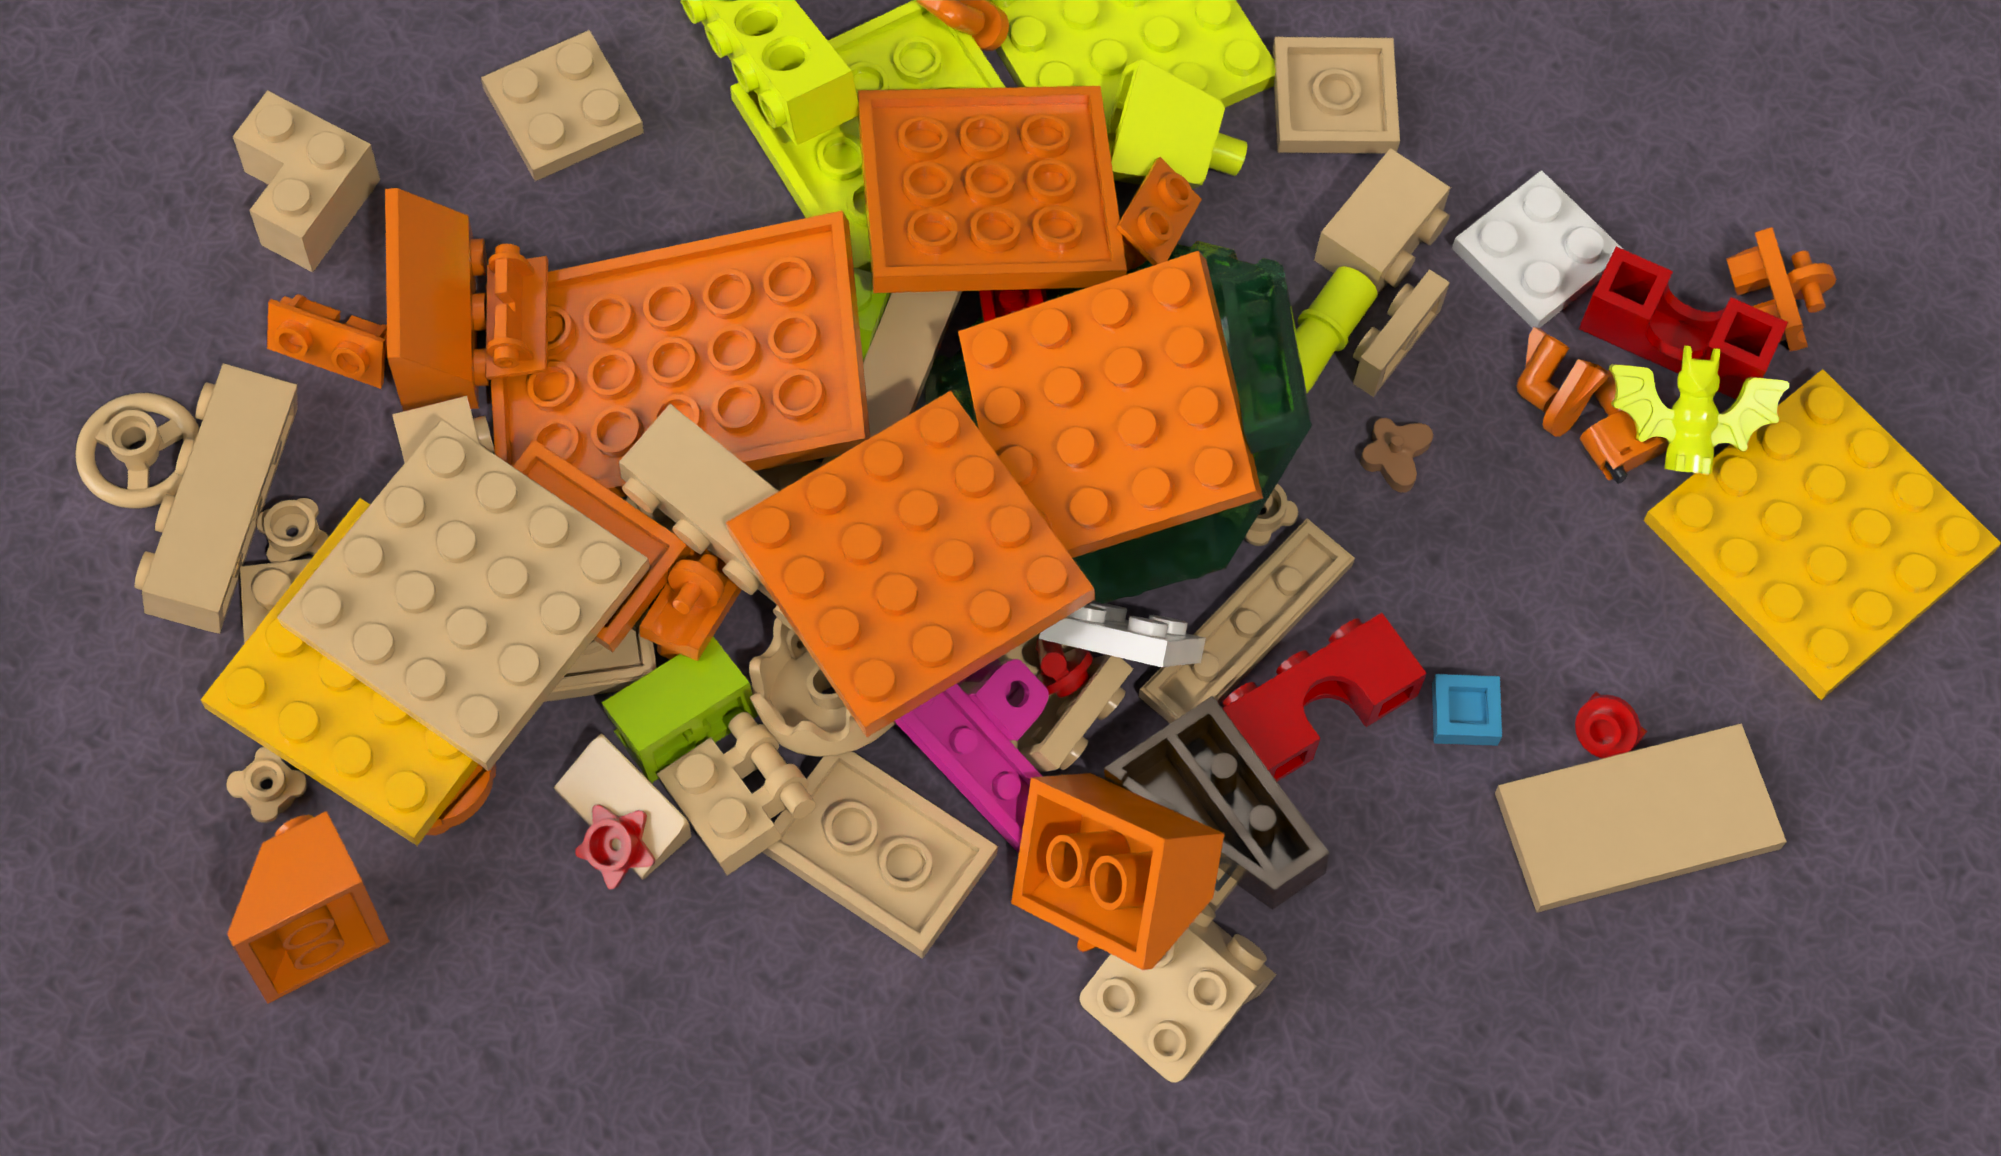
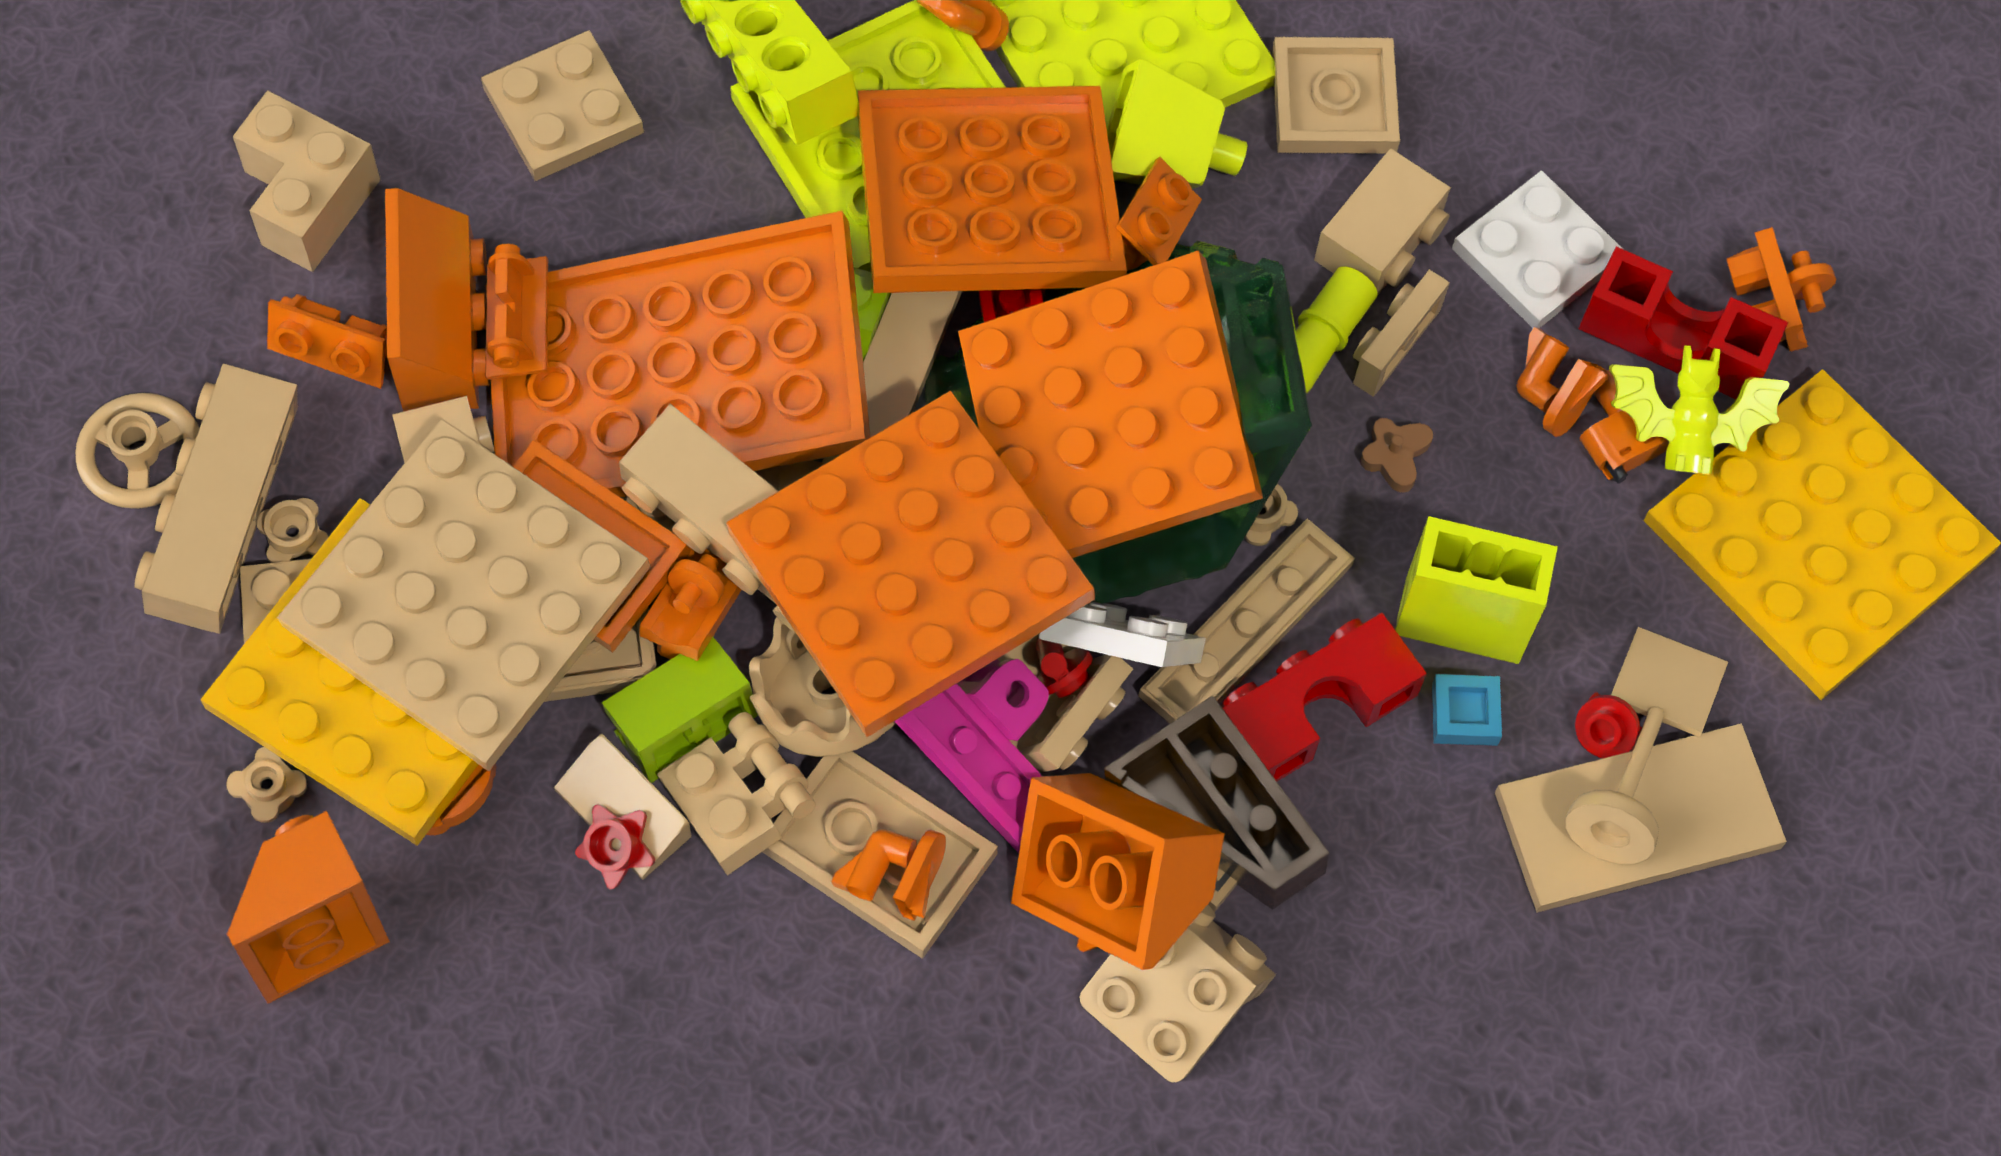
none -> orange piece [831,829,946,921]
none -> neon yellow brick [1395,516,1558,664]
none -> tan piece [1566,627,1728,864]

